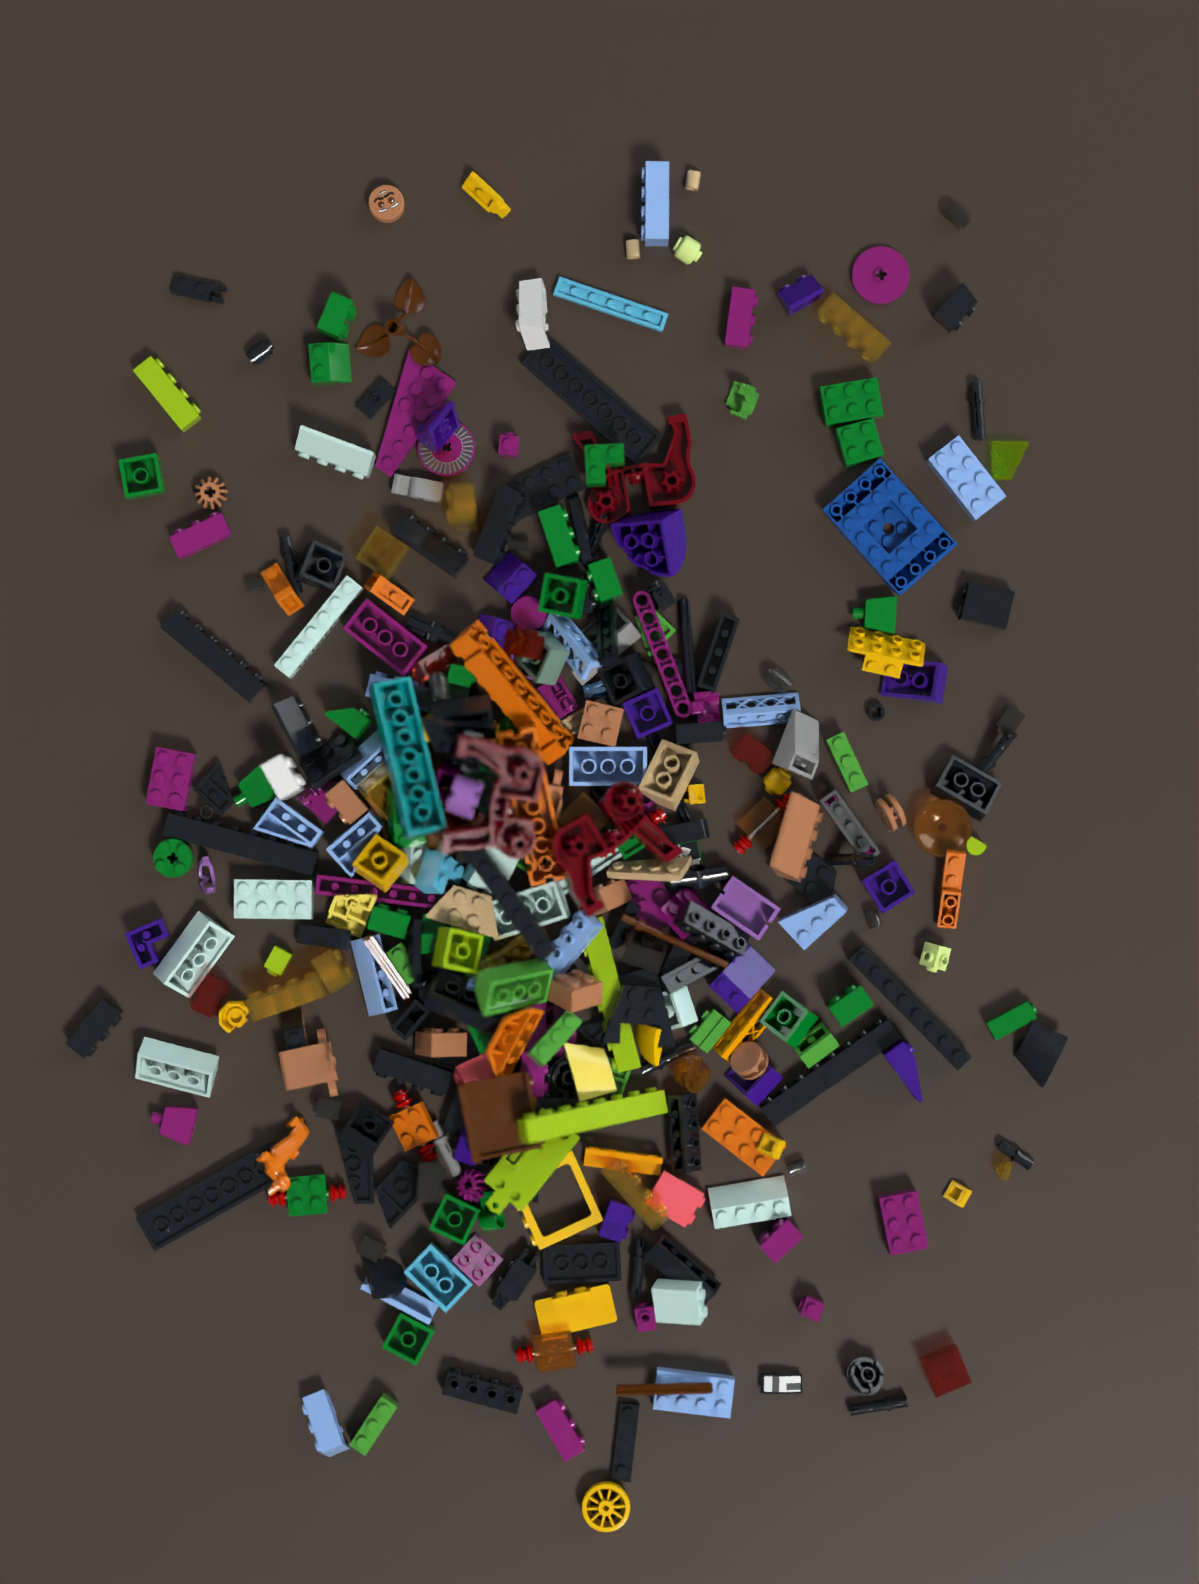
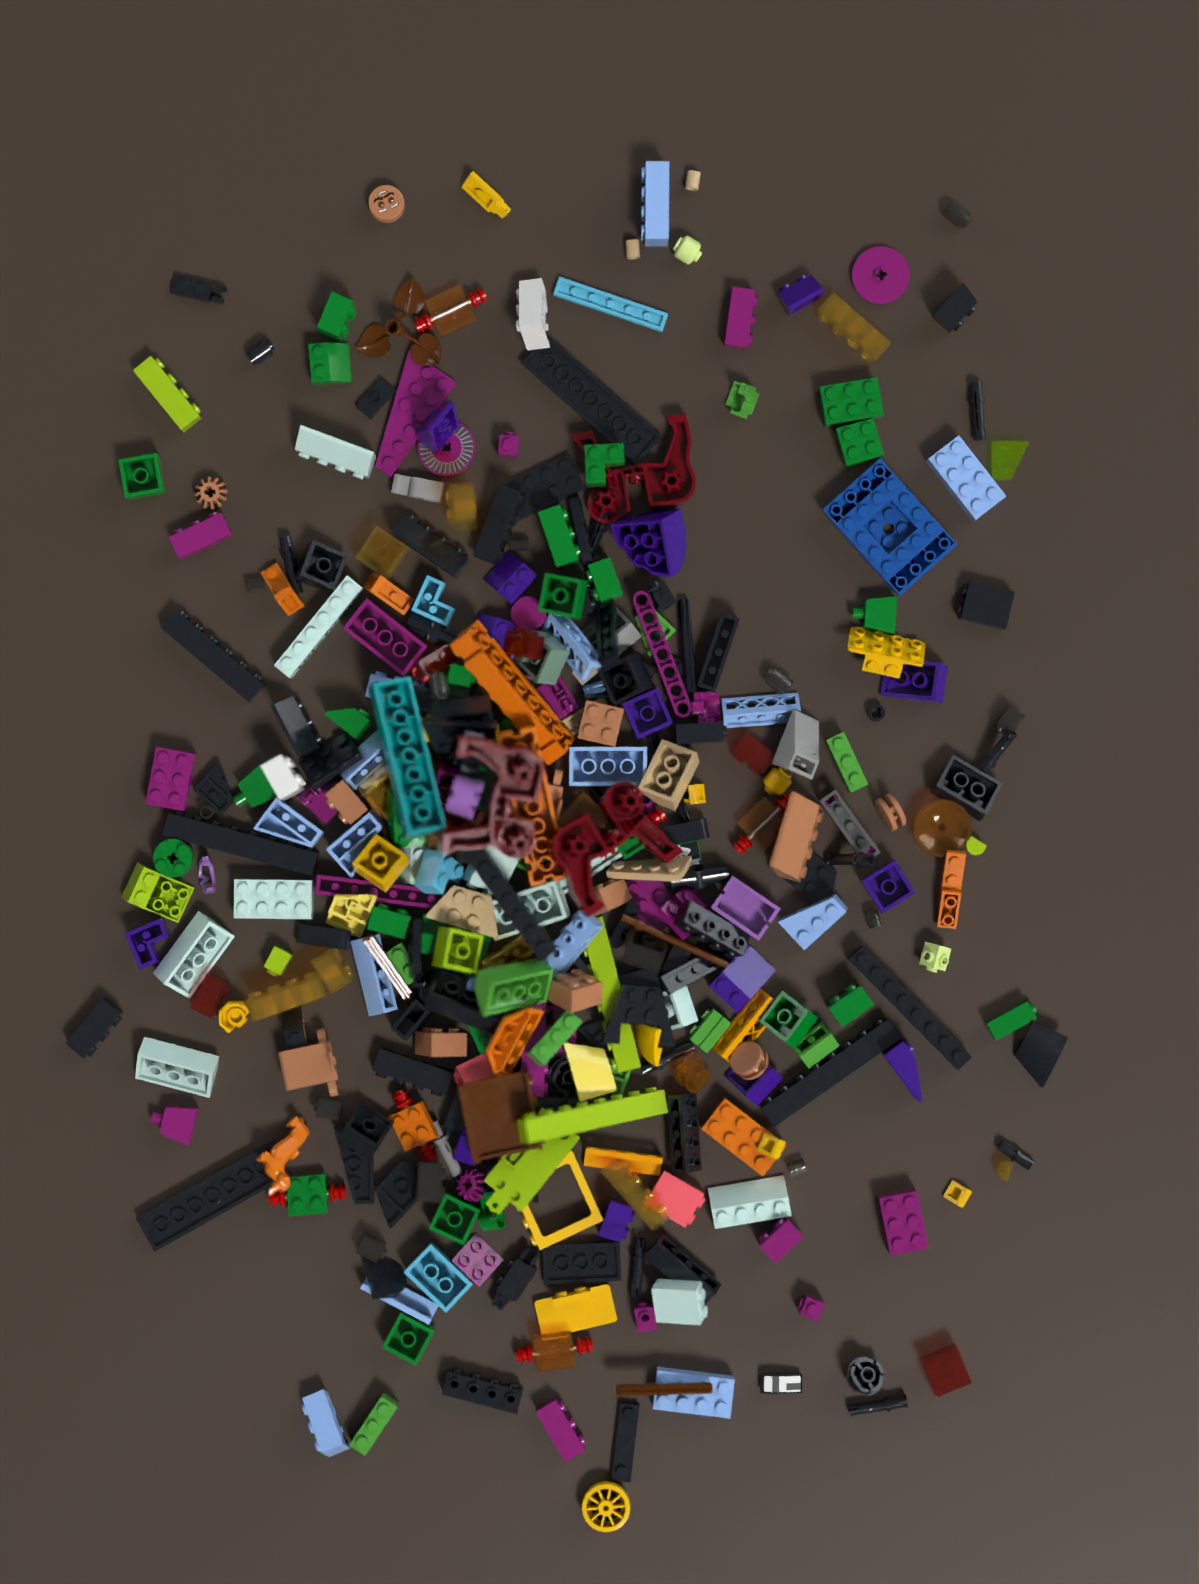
none -> lime slope [121,862,194,923]
none -> medium azure brick [411,575,456,628]
none -> clear orange plate [413,285,487,337]

